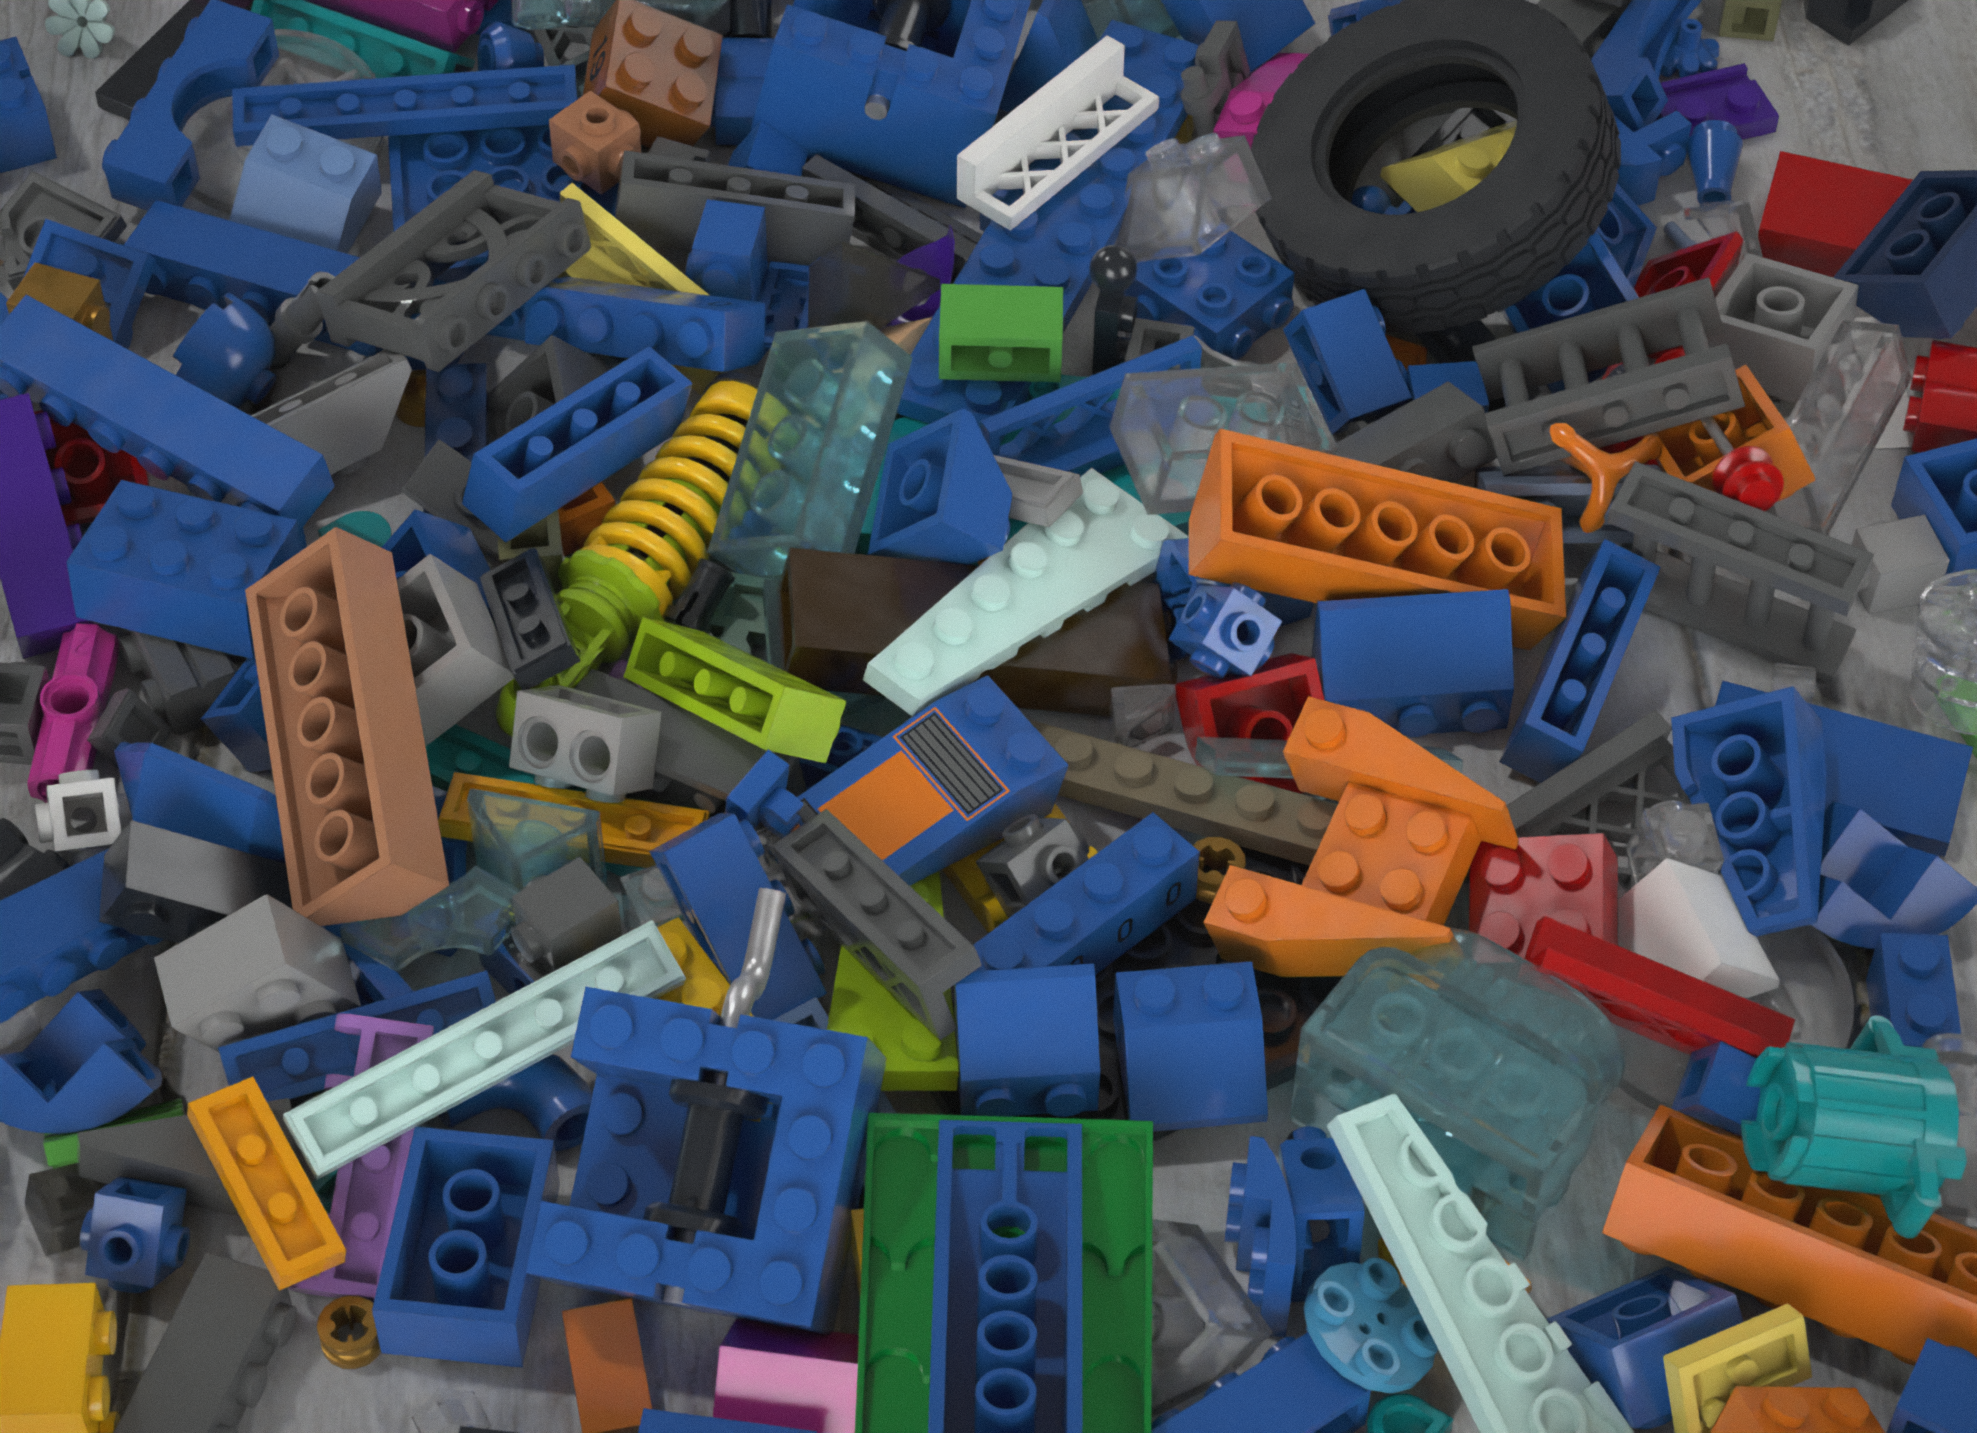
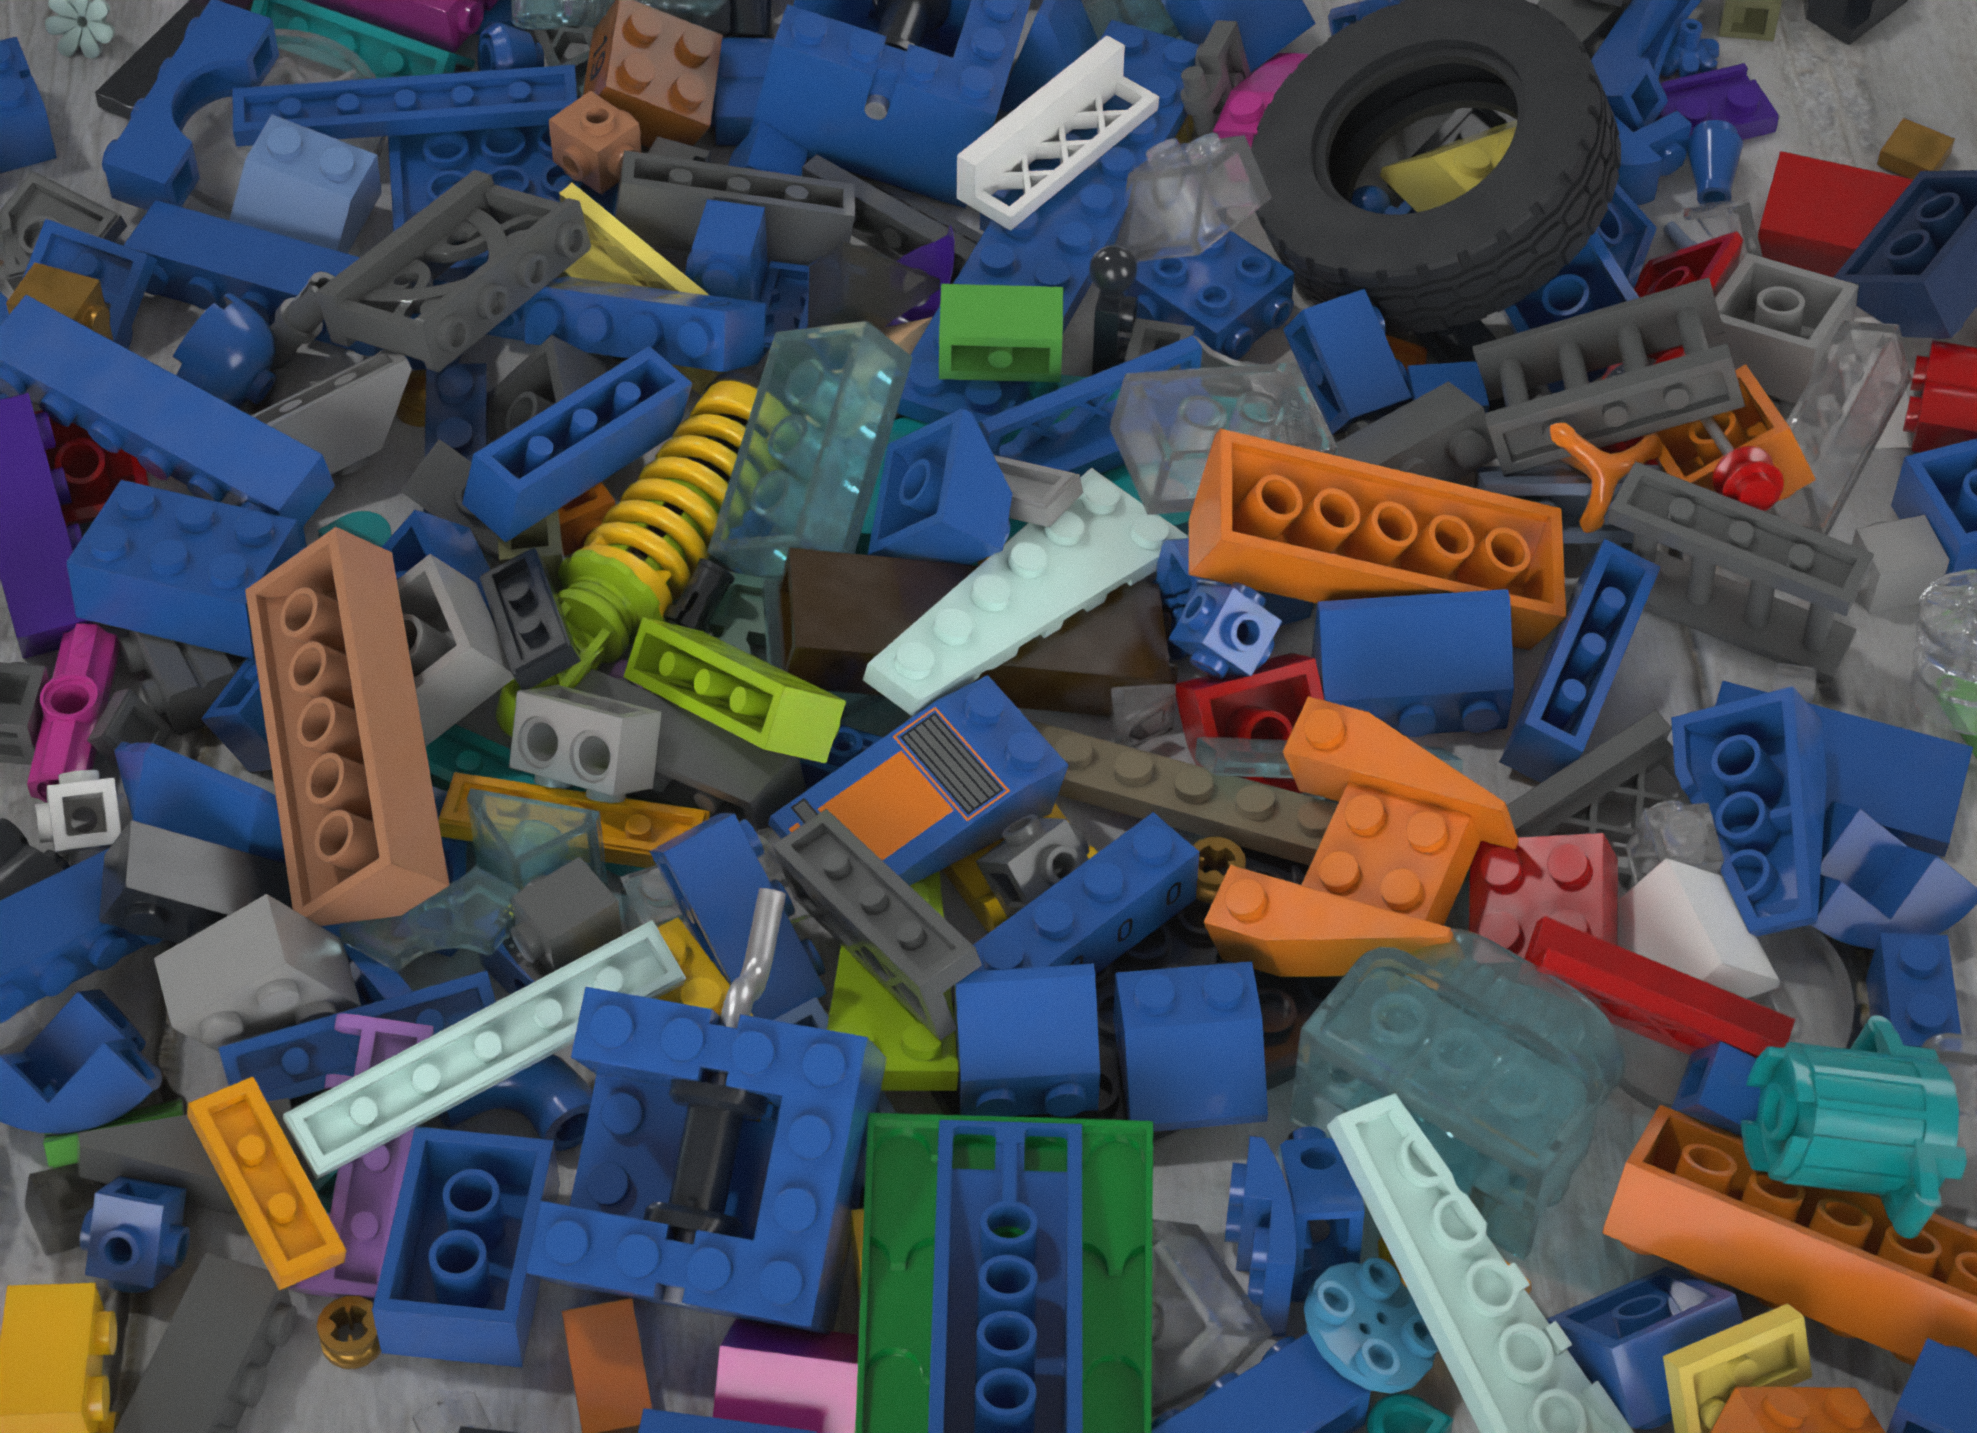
blue tile [725,749,803,839] -> none
none -> pearl gold tile [1877,118,1955,180]

